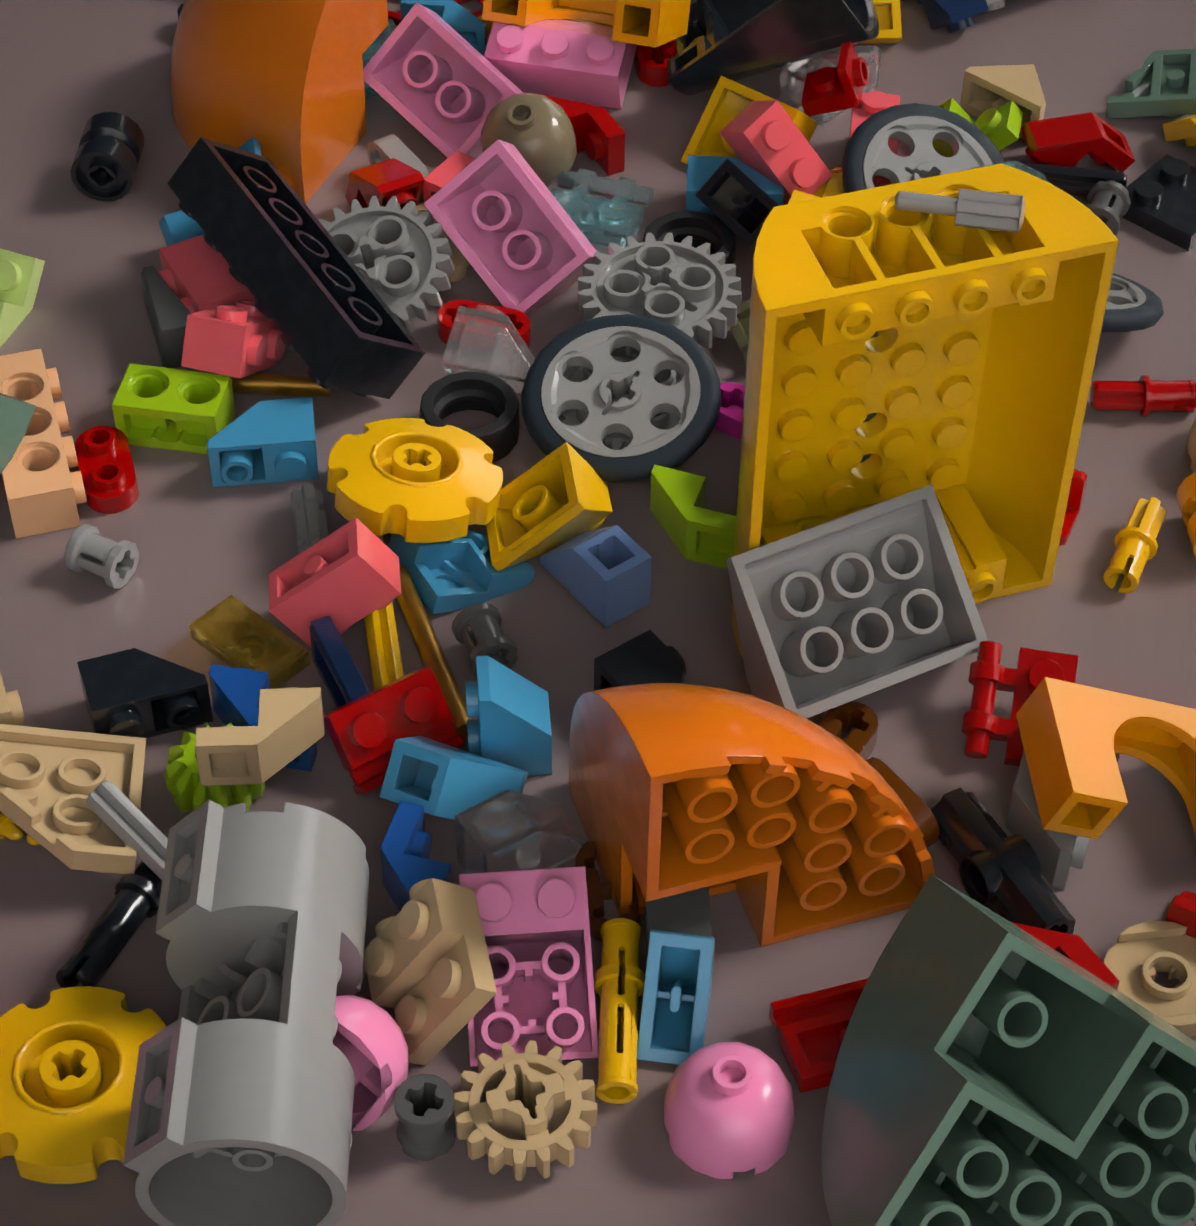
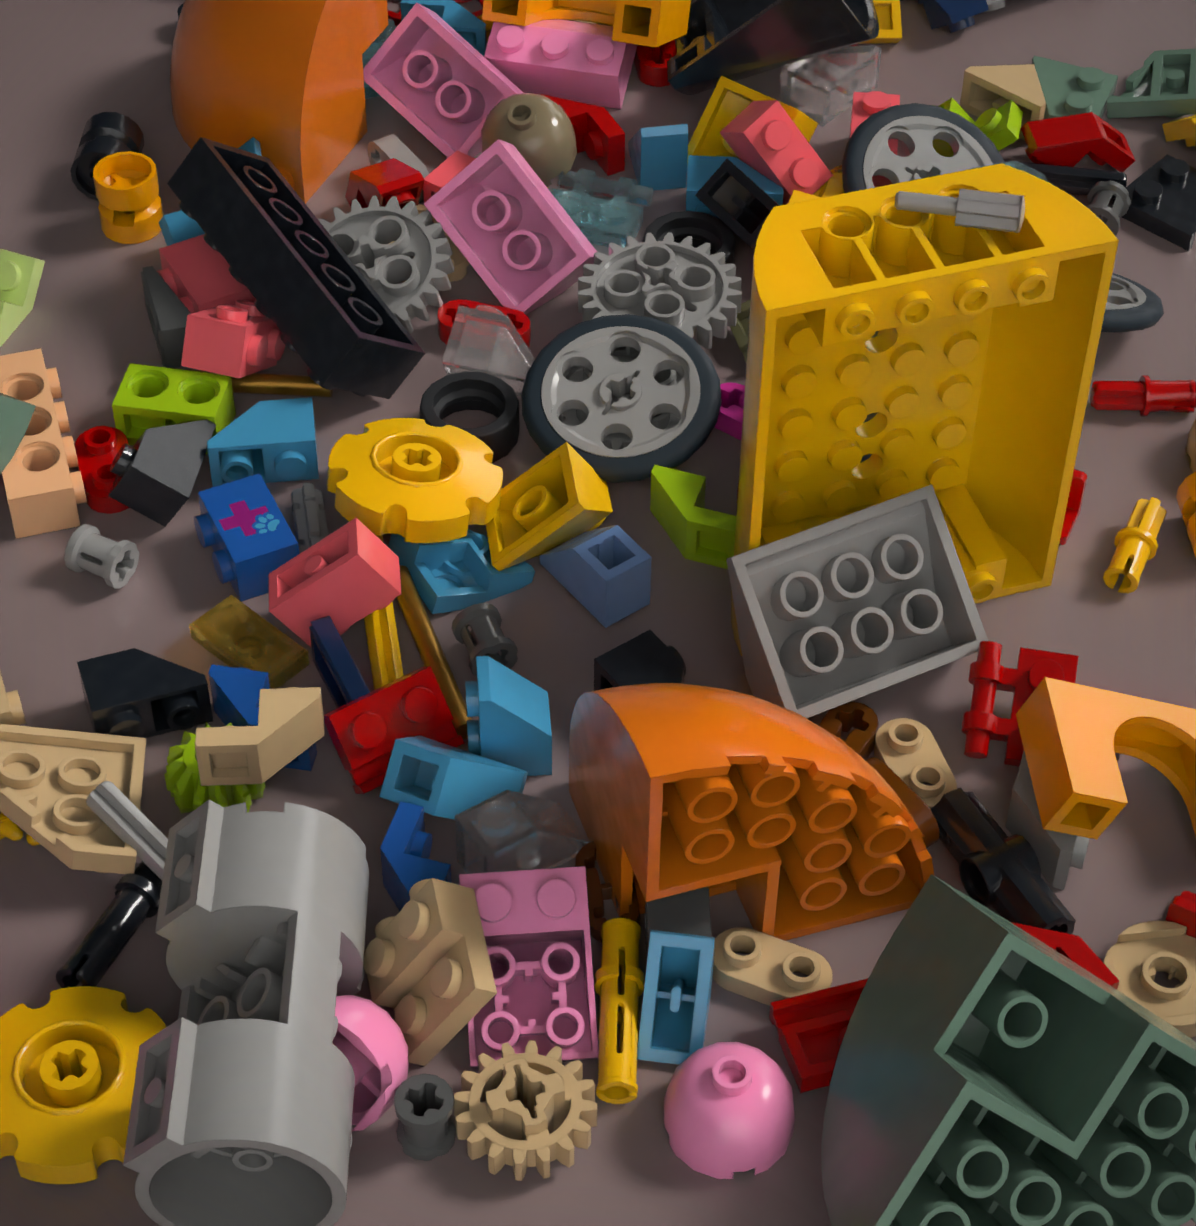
red bracket [801,42,869,117] -> none
none -> light orange wheel [93,151,163,244]
none -> black slope [108,419,216,527]
none -> blue brick [194,473,300,602]
none -> dark azure slope [628,124,688,192]
none -> tan plate [712,927,833,1006]
none -> tan plate [874,718,957,809]
none -> sand green wing [1032,55,1118,119]

